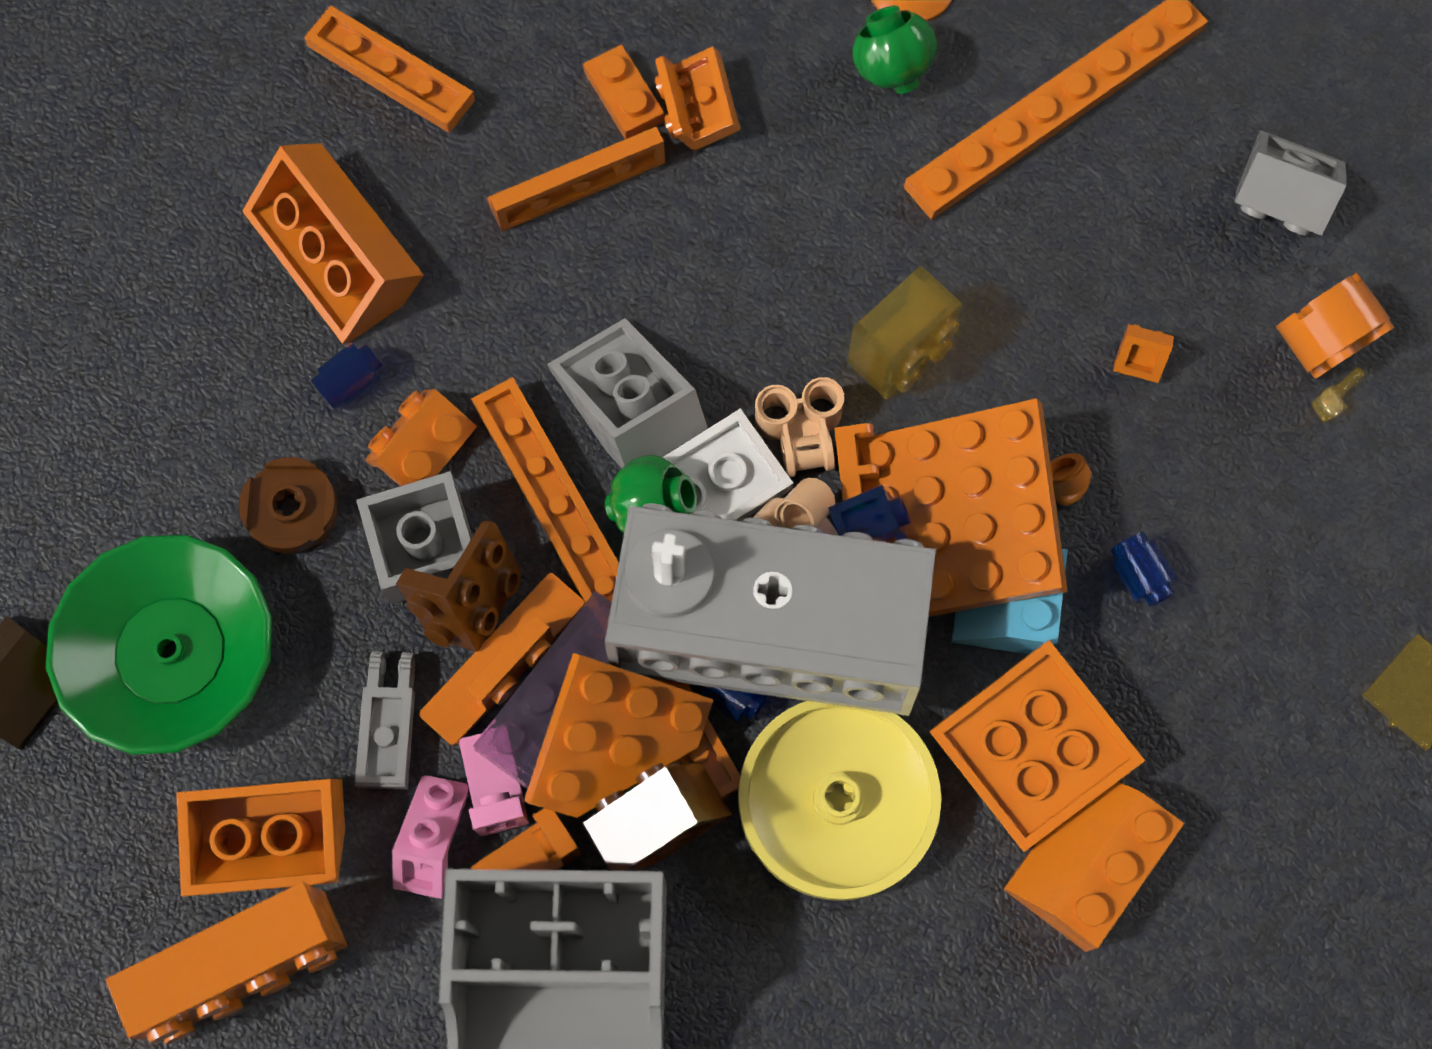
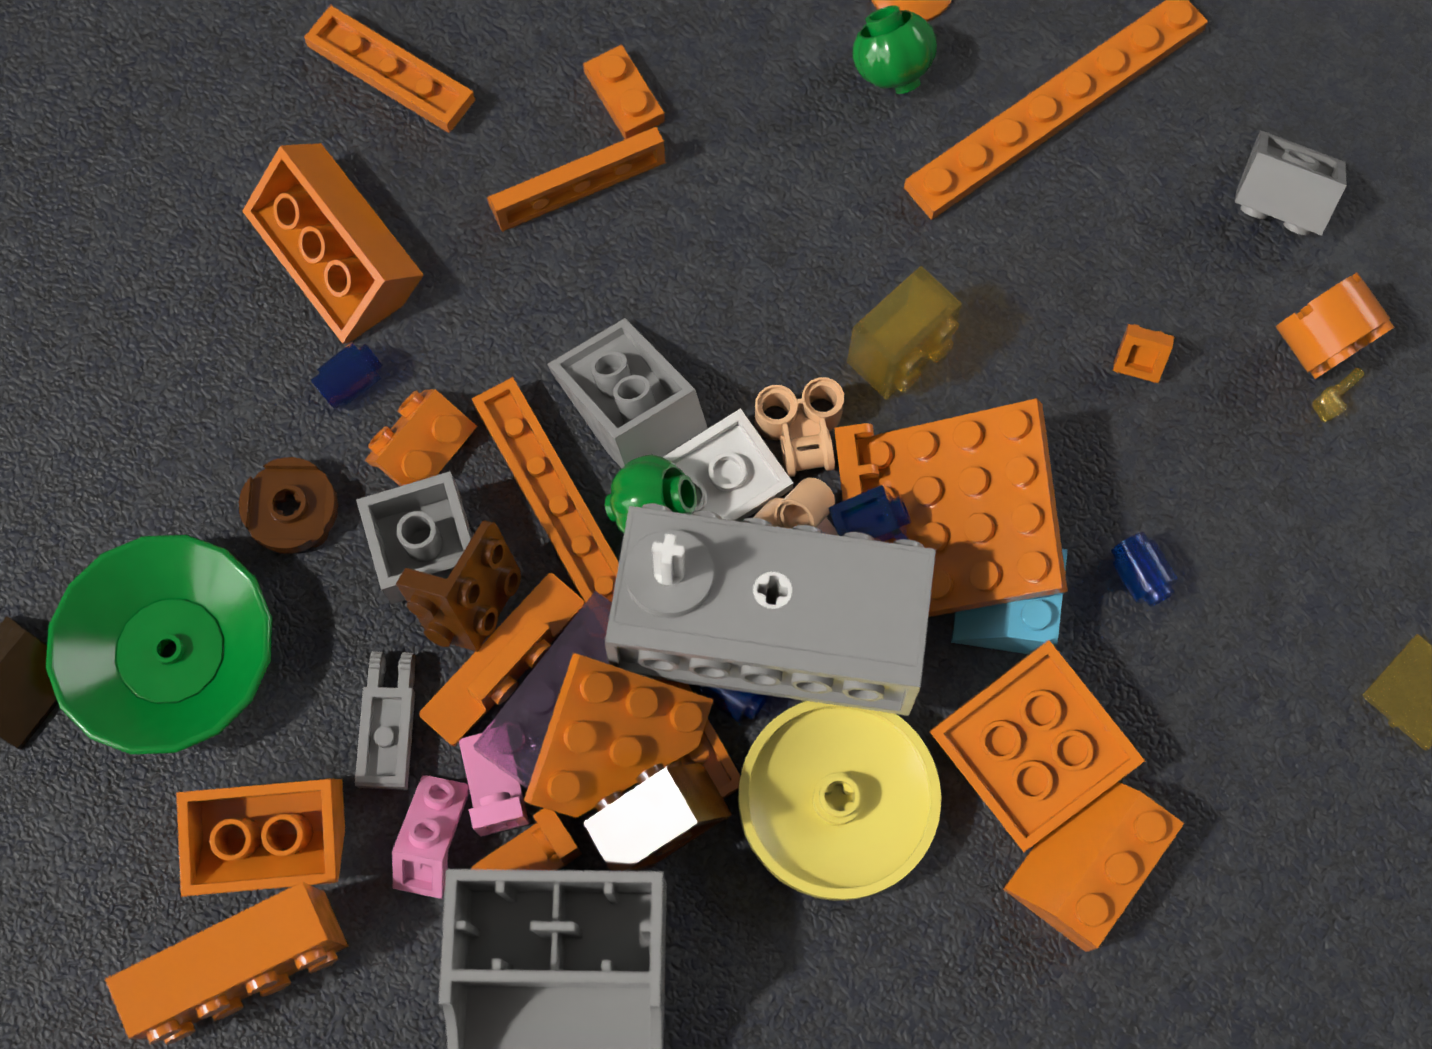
orange bracket [655,46,741,151] -> none
orange tile [1050,453,1092,506] -> none

